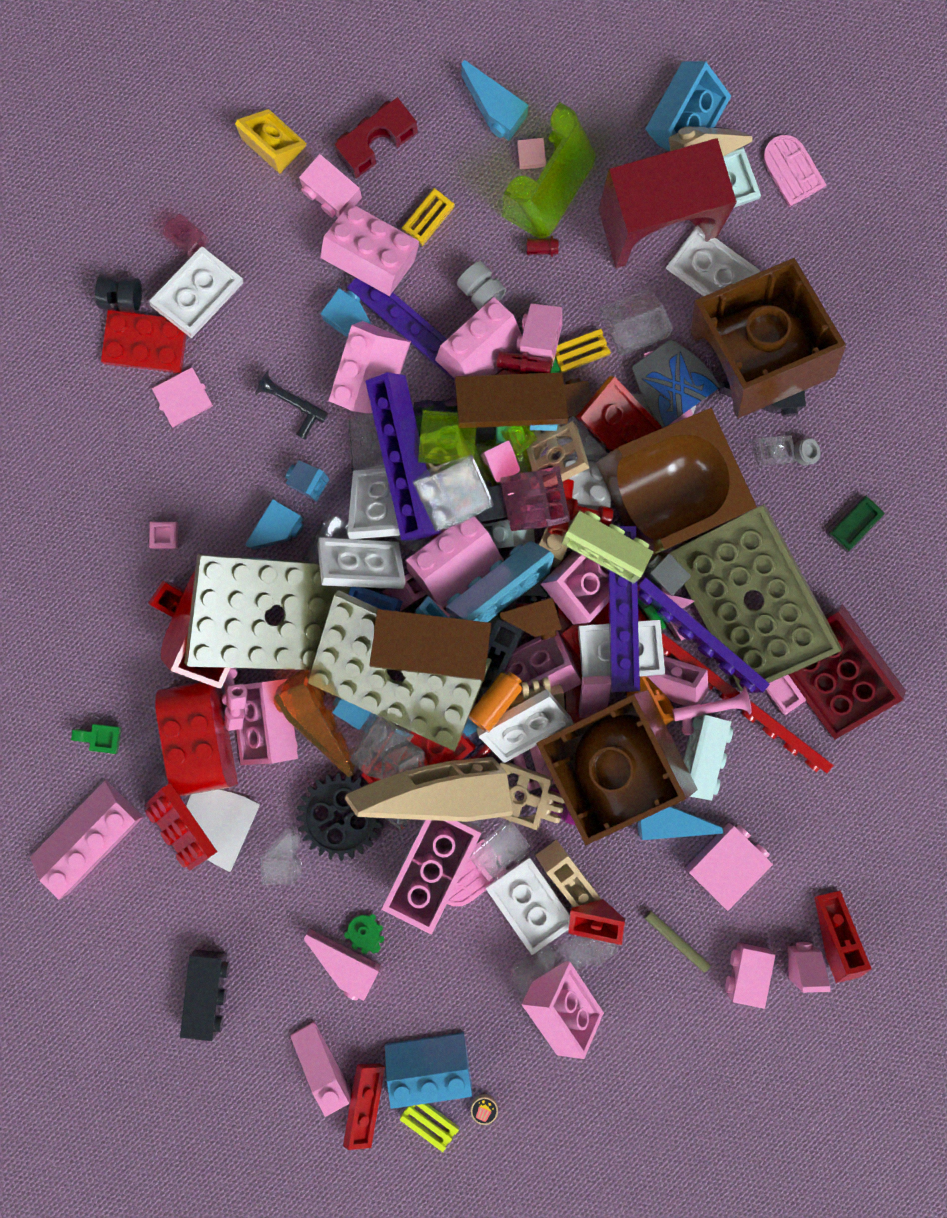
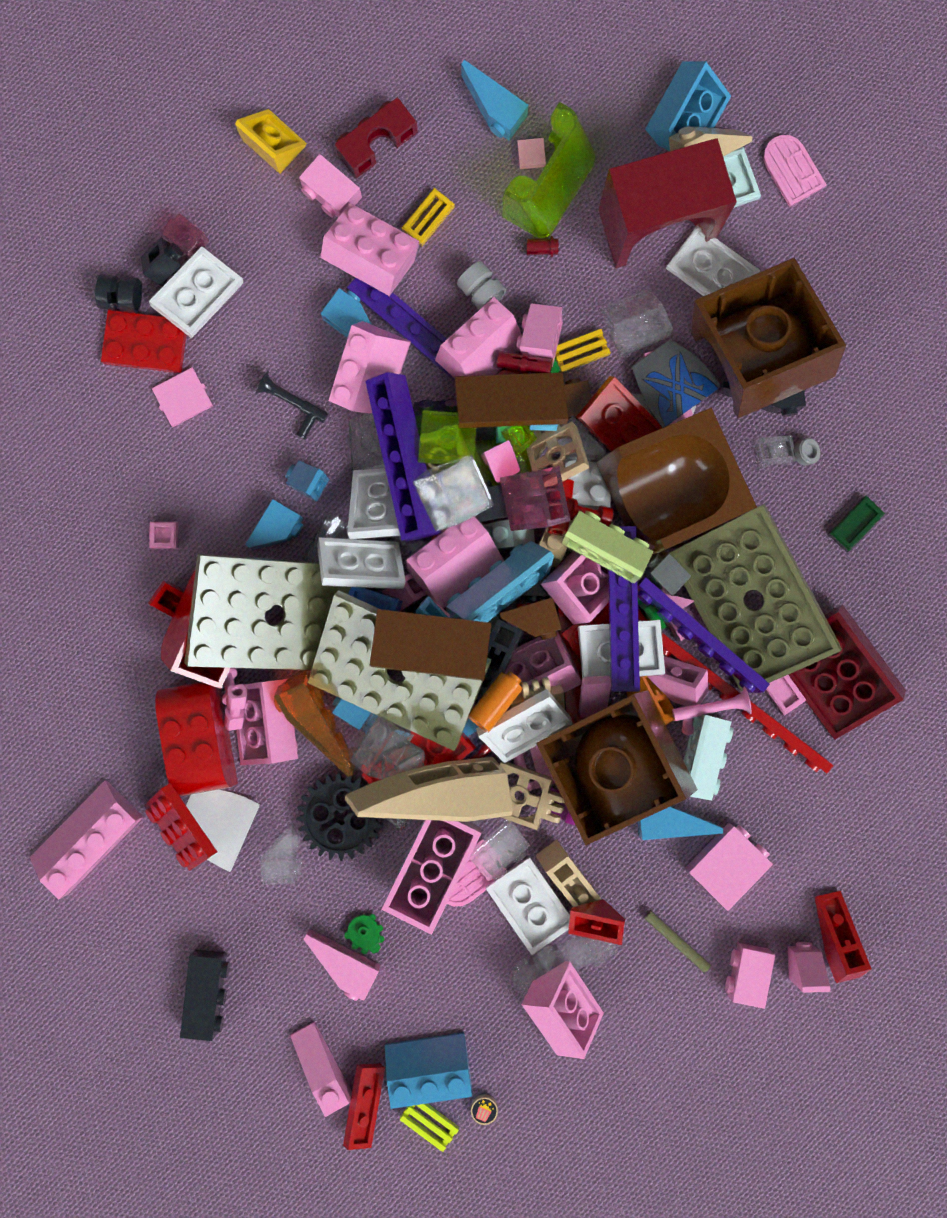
green plate [71,724,122,754] -> none
none -> black brick [140,237,183,287]

